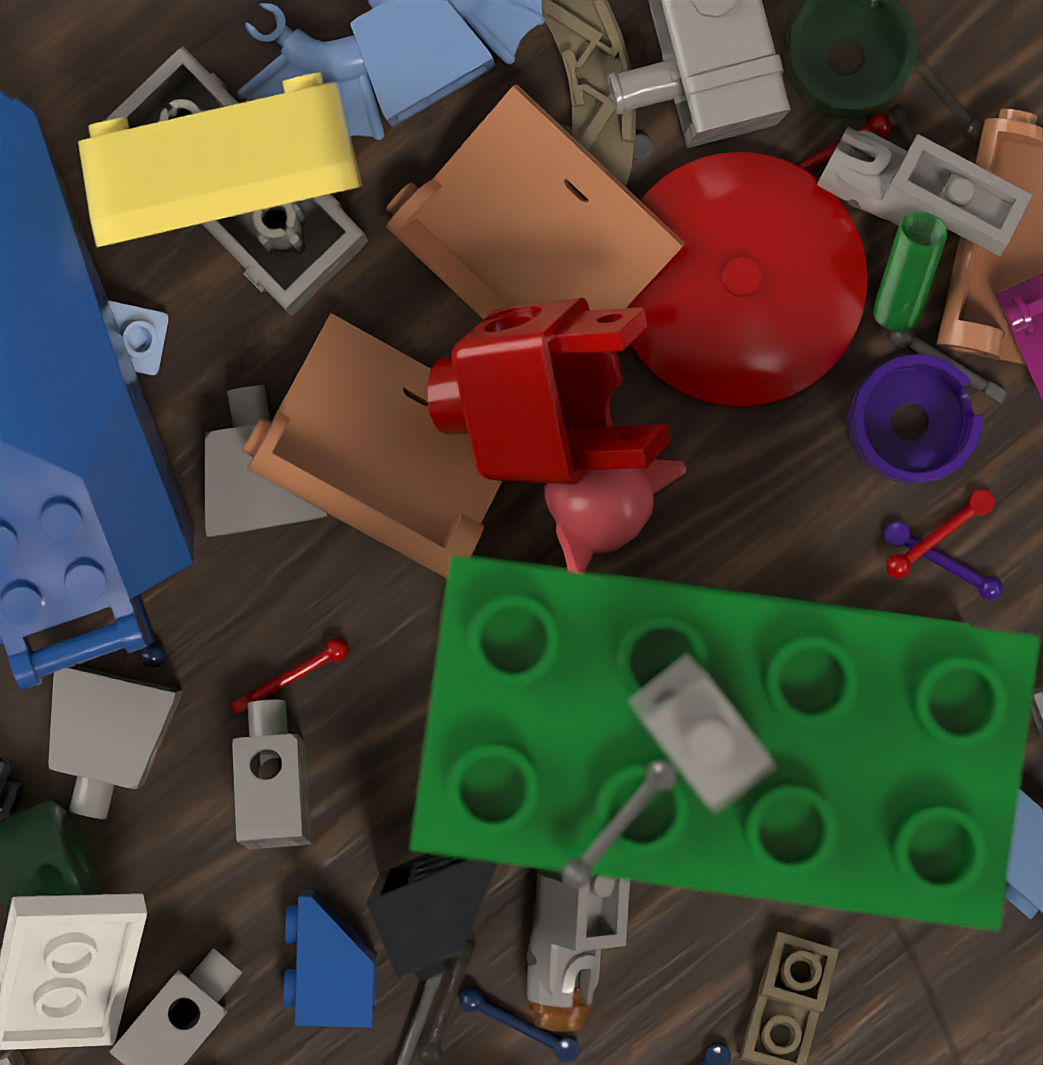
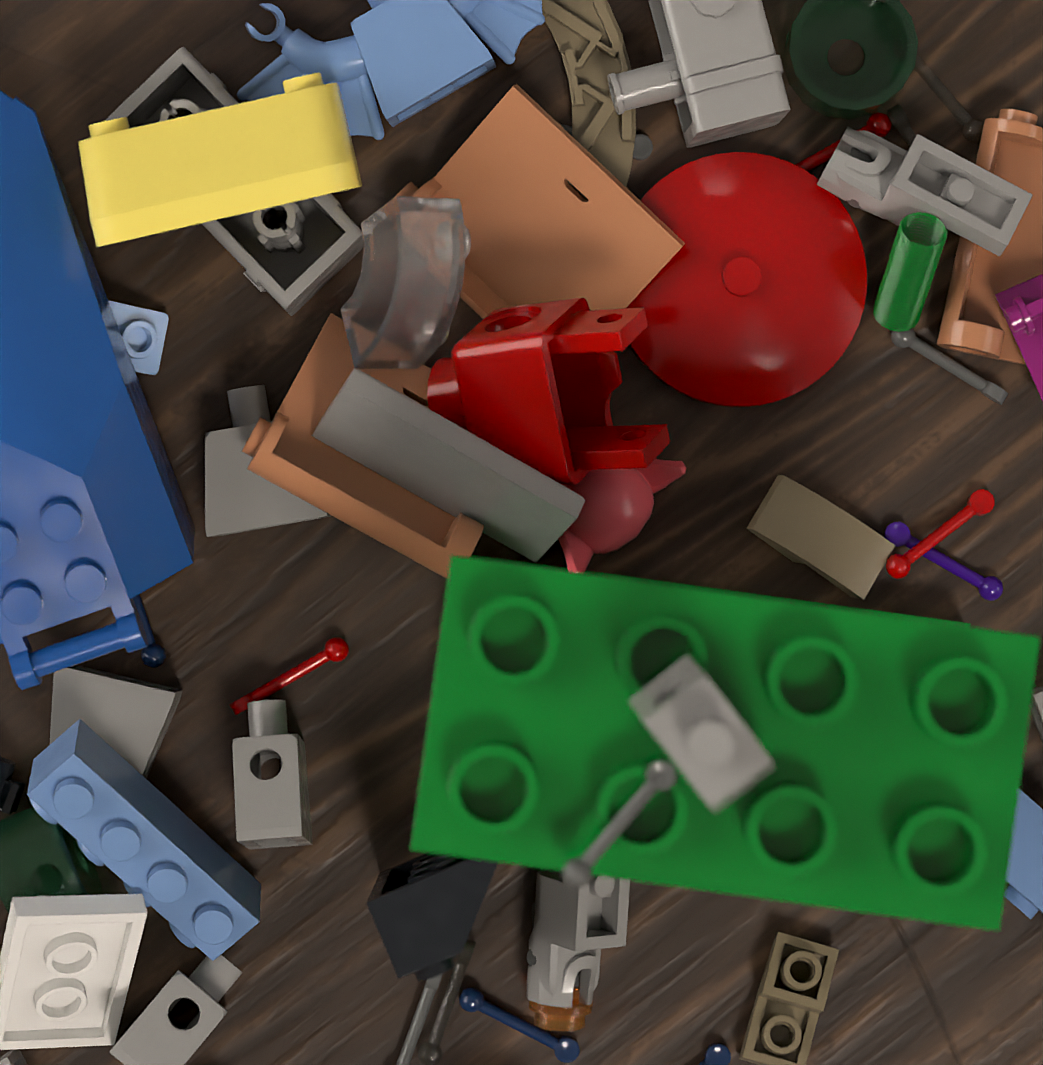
blue slope [284,889,377,1028] -> none
dark purple piece [847,354,983,484] -> none
none -> medium blue brick [27,719,261,961]
none -> light grey tile [312,369,586,562]
none -> clear brick [341,196,471,369]
none -> dark tan slope [746,475,895,600]

